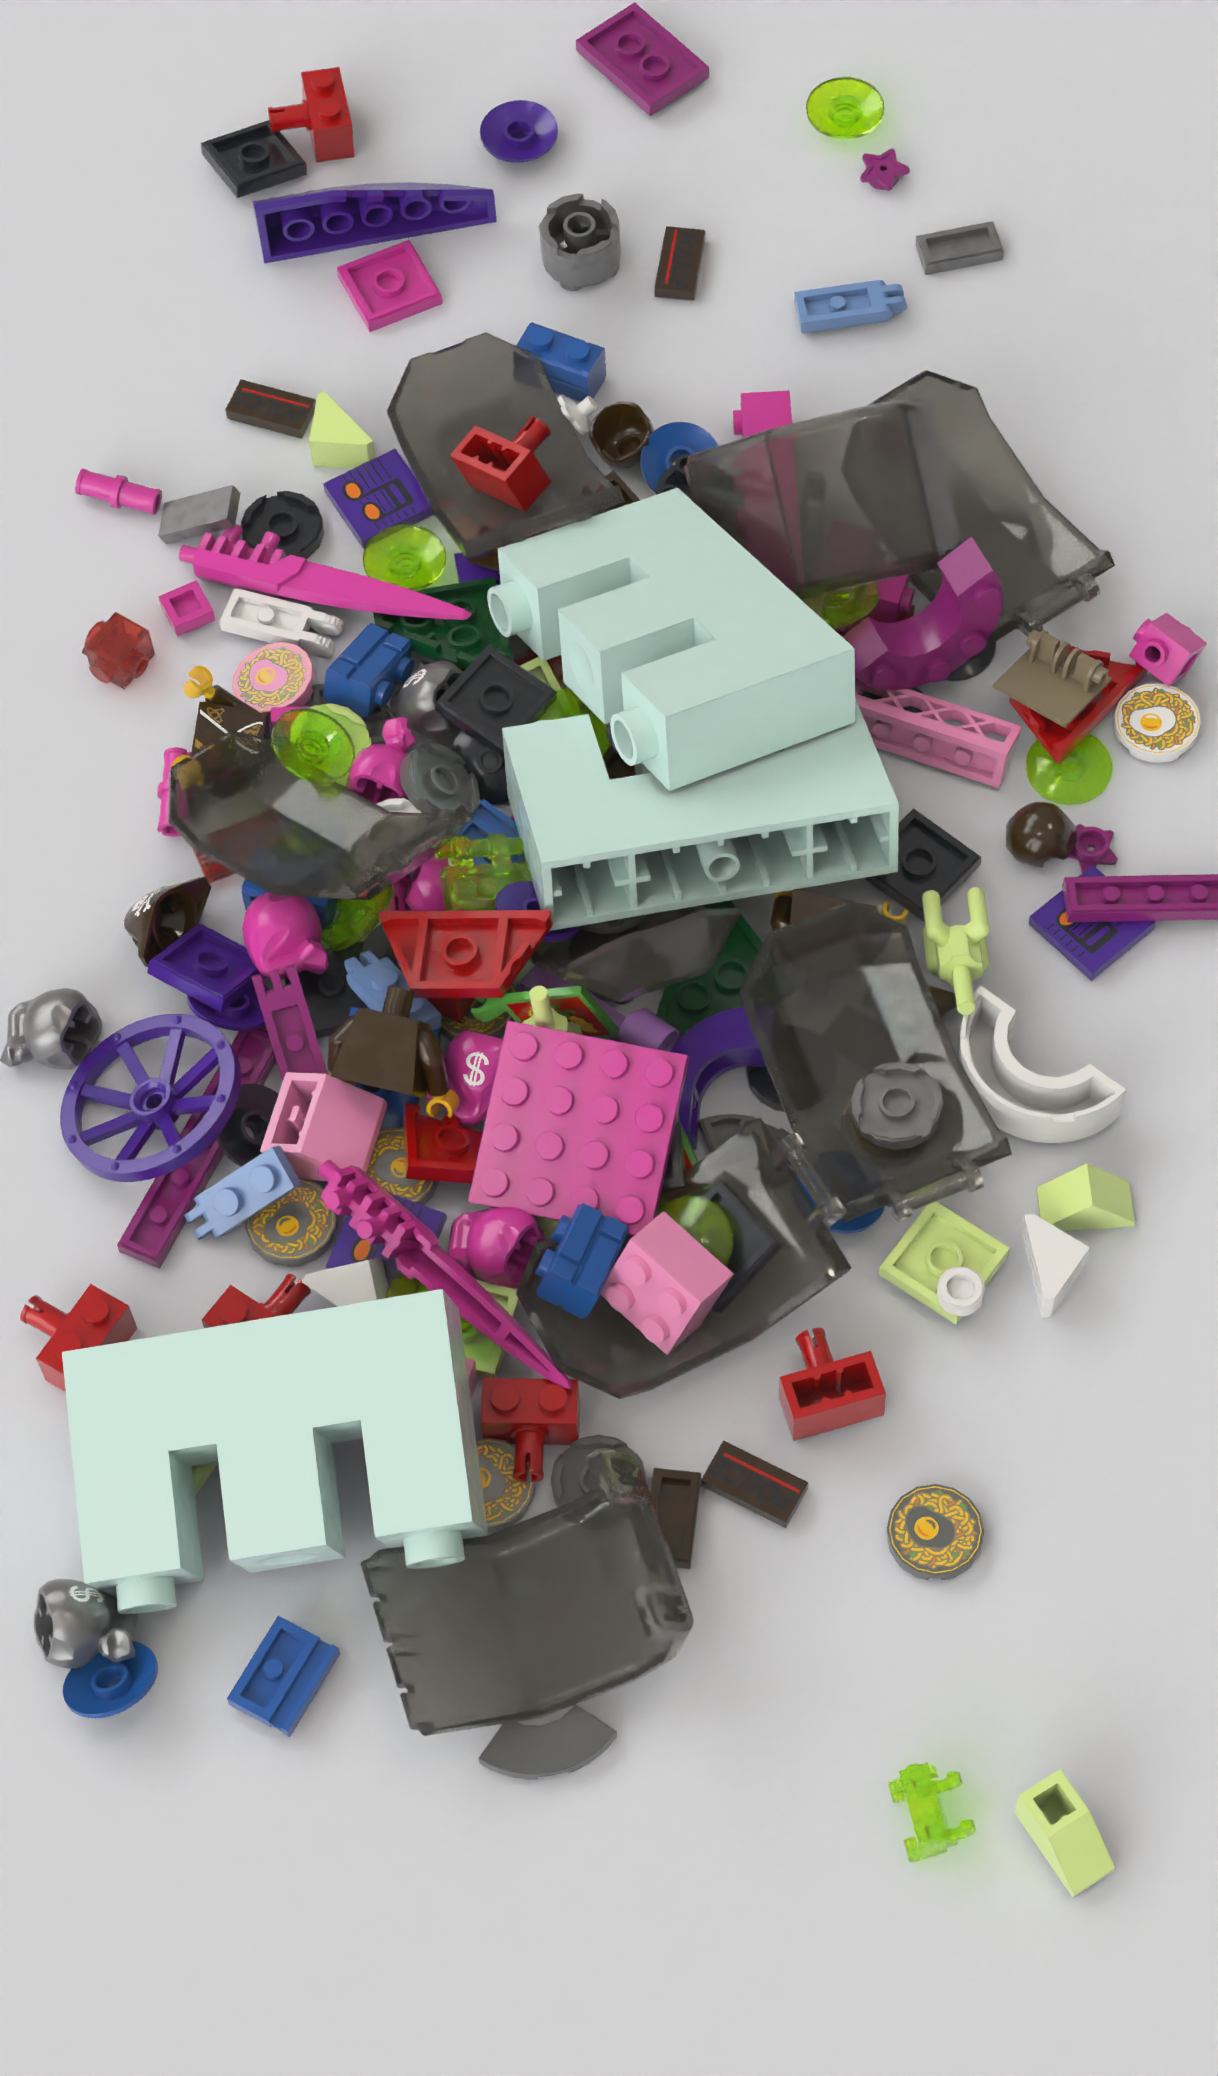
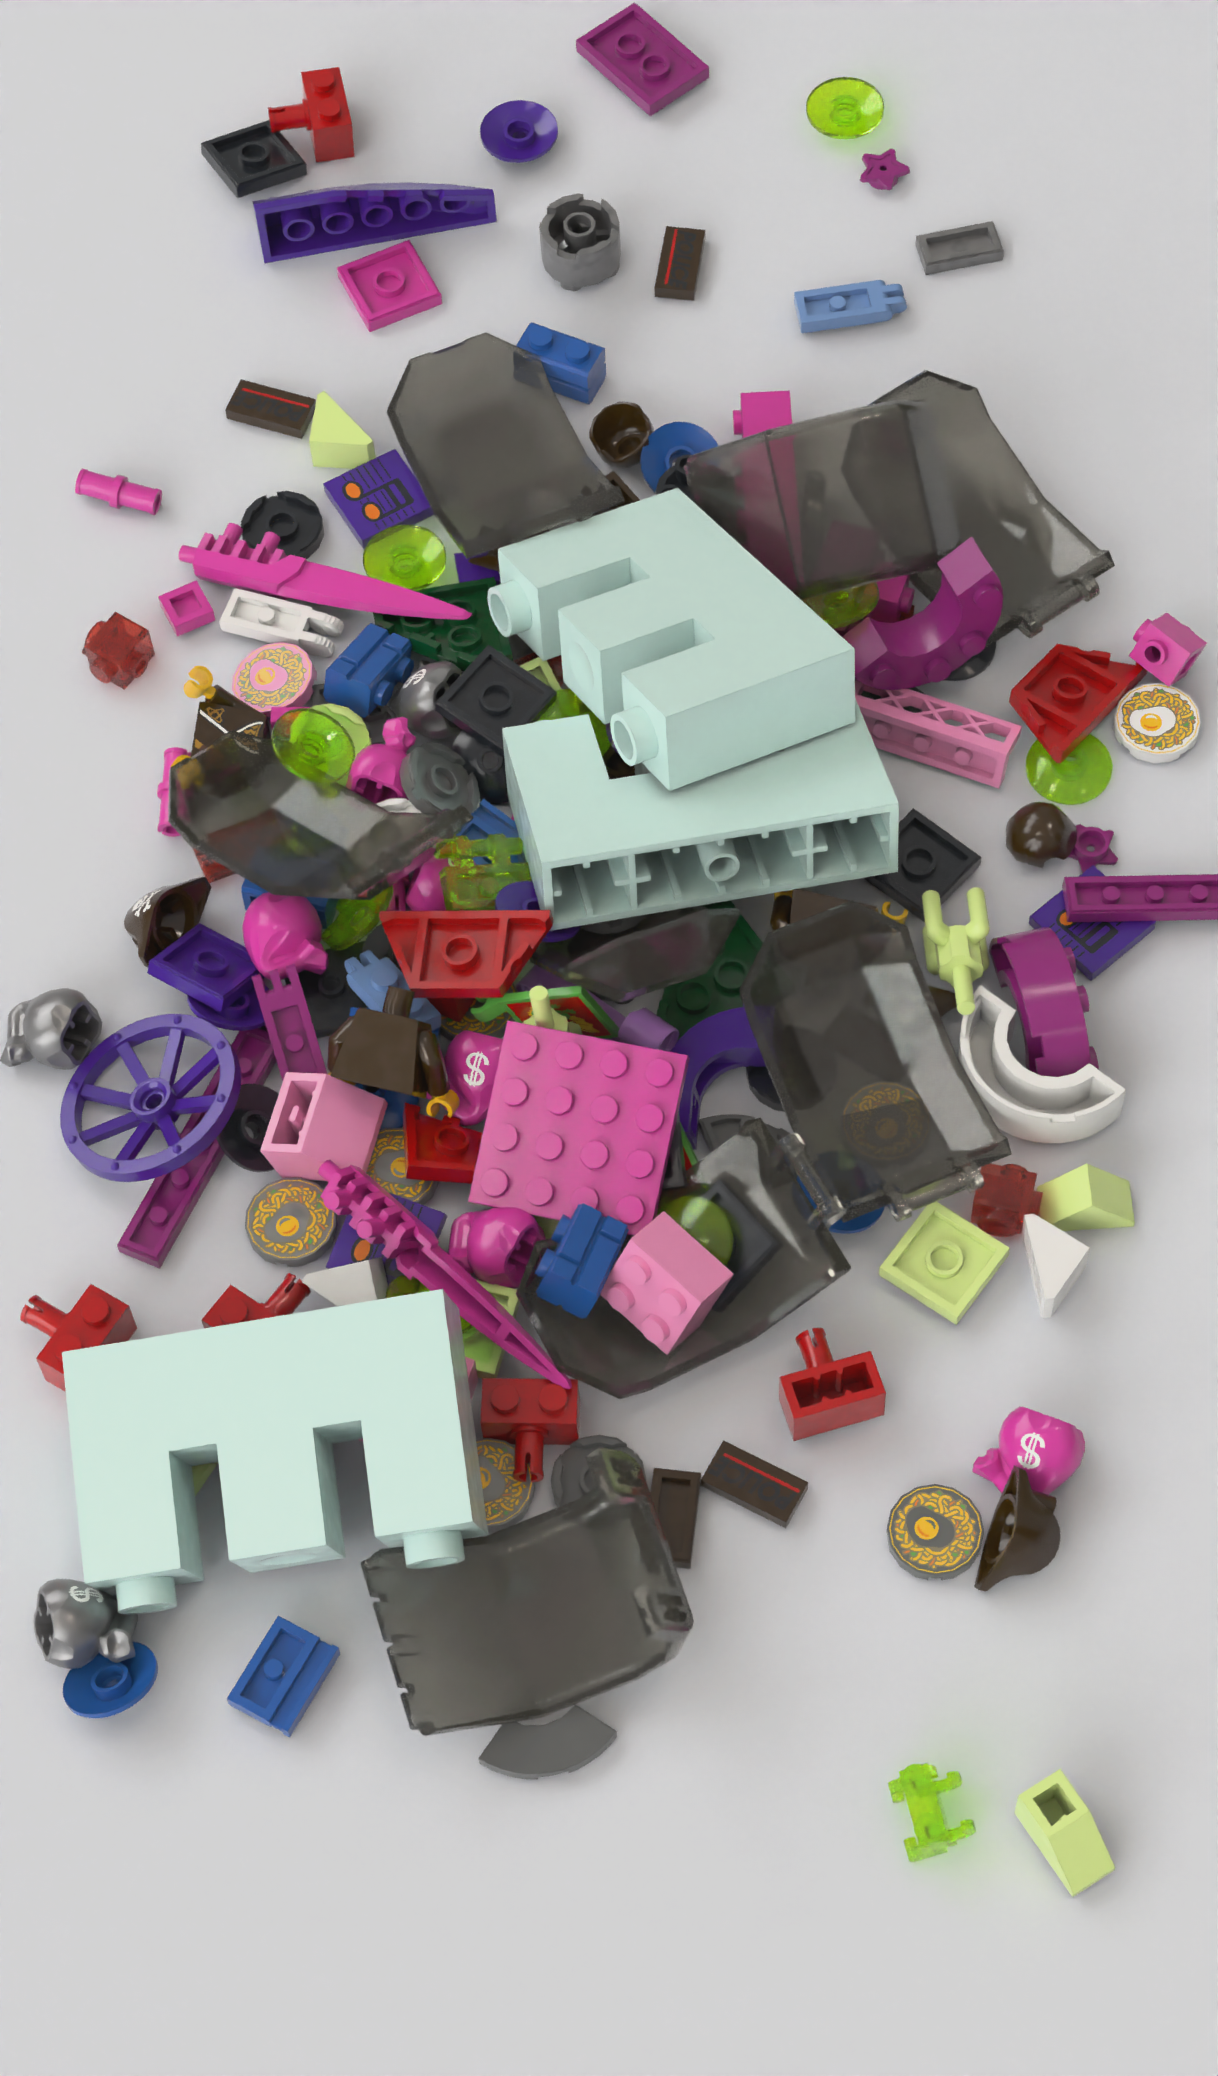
flat silver tile [158,485,241,544] -> none
medium blue hinge [184,1145,302,1240] -> none
red brick [449,416,551,513] -> none
white plant [557,394,598,438] -> none
flat silver tile [851,1062,944,1150] -> none
white tile [937,1266,985,1316] -> none
dark tan hinge [993,630,1112,728] -> none
none -> clear red brick [971,1162,1043,1237]
none -> dark pink piece [972,1406,1085,1495]
none -> dark brown hat [974,1466,1061,1591]
none -> magenta brick [989,927,1099,1077]

